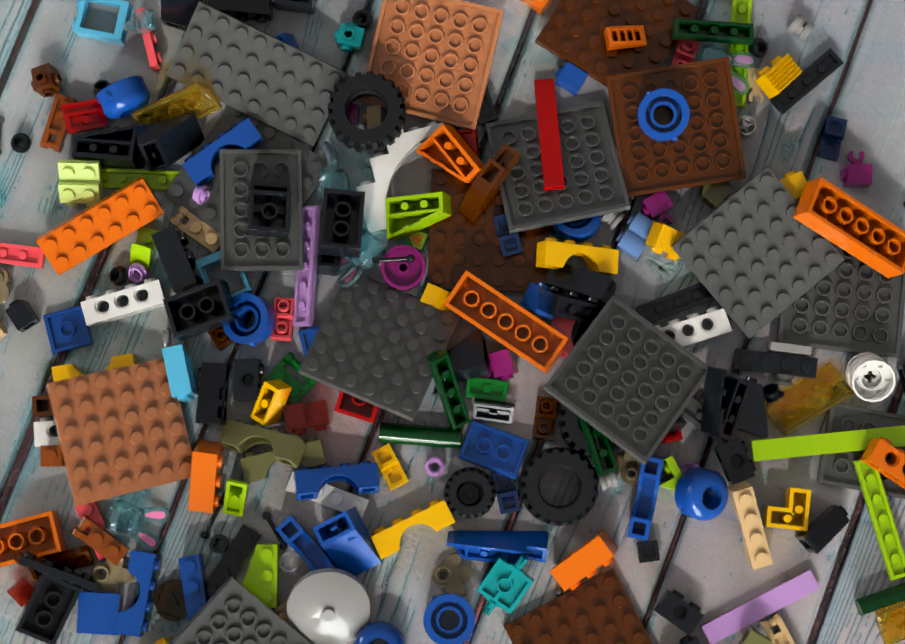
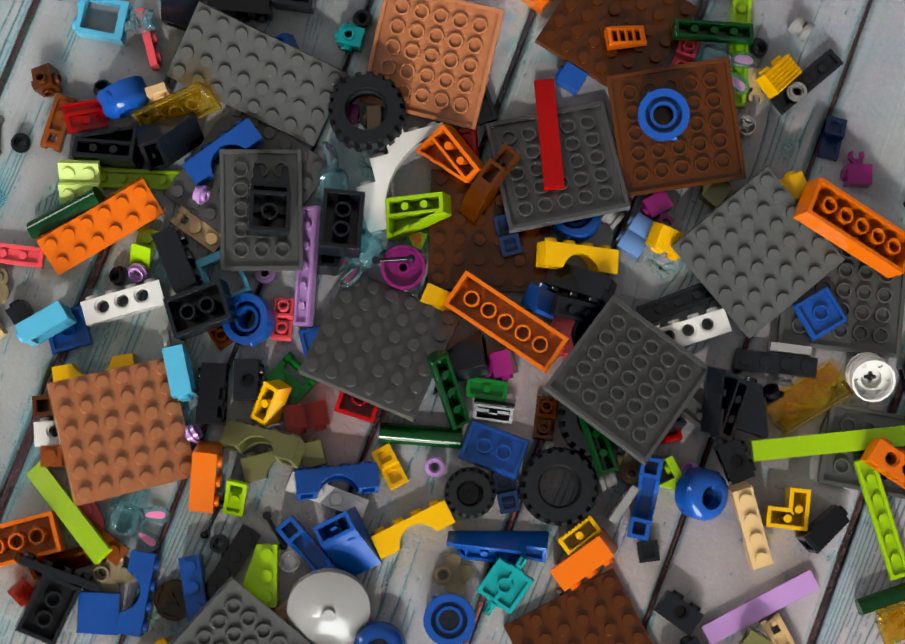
none -> medium azure window [15,300,78,347]
none -> dark green brick [26,186,105,239]
none -> lime tile [26,461,112,564]
none -> tan plate [144,82,176,109]
none -> lavender plate [184,424,203,443]
none -> lavender plate [255,271,276,284]
none -> yellow brick [557,516,602,556]
none -> light grey tile [606,485,639,524]
none -> light grey plate [786,81,807,102]
none -> blue tile [791,285,849,341]

